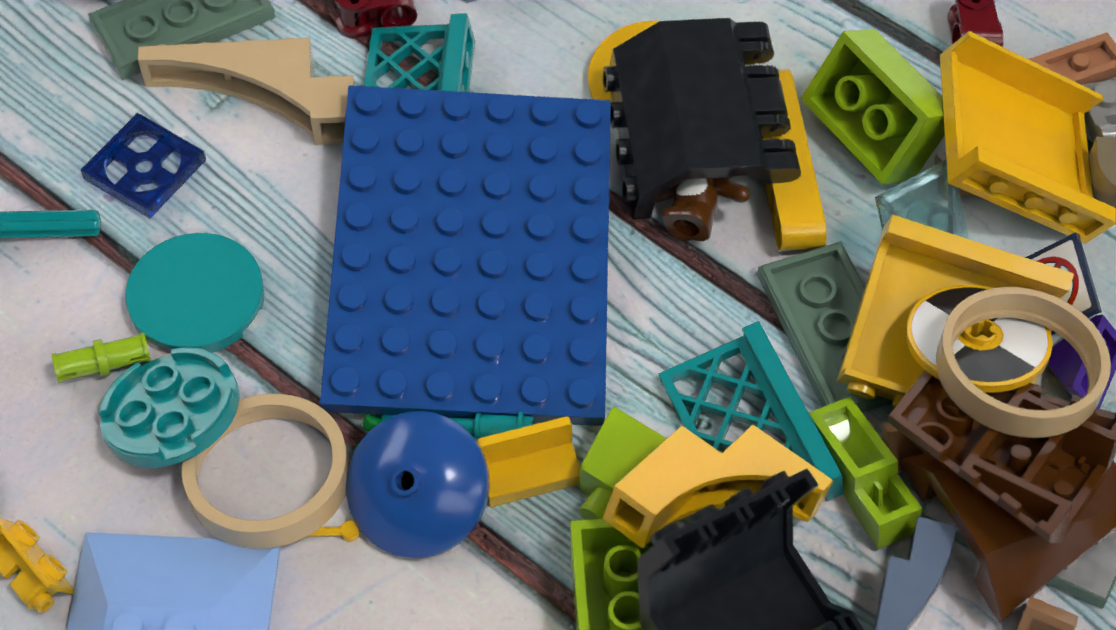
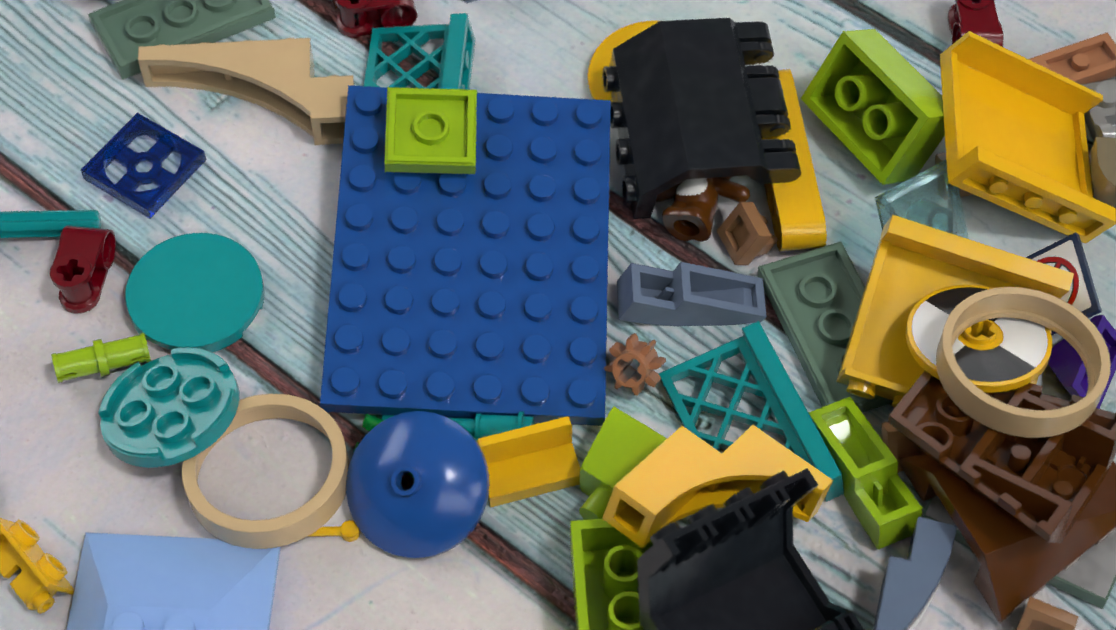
none -> dark red piece [50,226,116,314]
none -> lime plate [385,87,477,174]
none -> nougat gear [604,333,666,395]
none -> sand blue slope [617,262,766,326]
none -> medium nougat tile [717,202,778,265]

